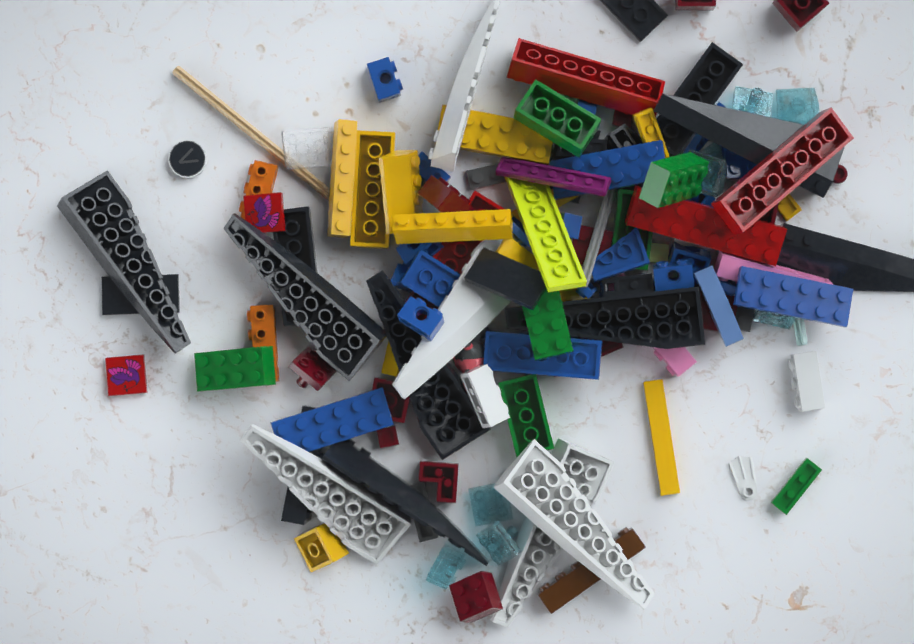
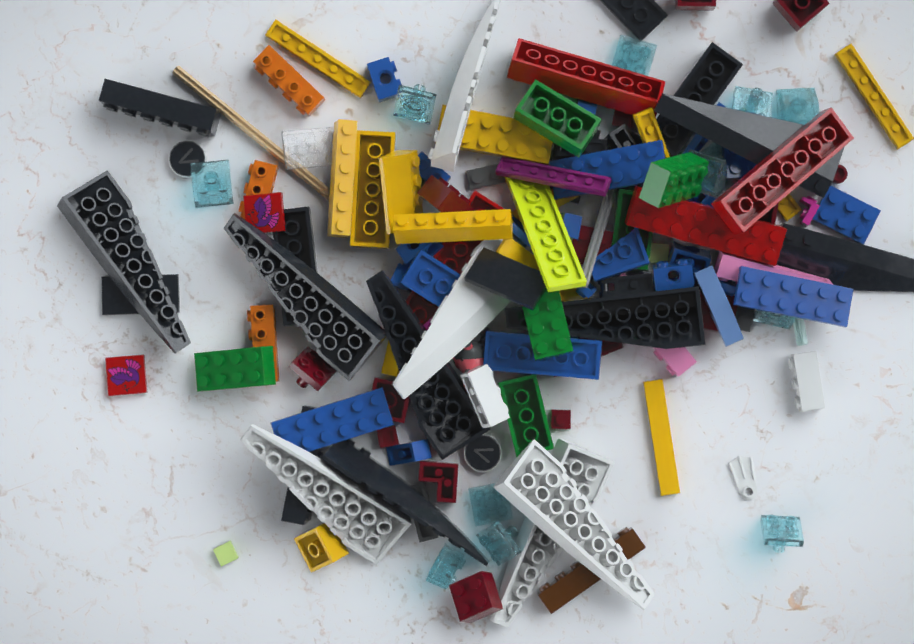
blue brick [397,296,444,341] -> none
green plate [770,458,822,515] -> none
none -> black brick [99,79,221,137]
none -> clear light blue slope [191,160,234,208]
none -> yellowish green tile [213,540,239,567]
none -> orange brick [253,45,325,116]
none -> yellow tile [265,19,371,98]
none -> blue slope [386,439,432,466]
none -> clear light blue plate [393,84,437,125]
none -> black tile [464,434,502,472]
none -> dark red plate [551,409,571,429]
none -> clear light blue plate [612,35,657,76]
none -> clear light blue plate [760,515,804,553]
none -> dark pink bracket [799,196,820,227]
none -> blue plate [812,186,881,245]
none -> yellow tile [834,43,914,150]

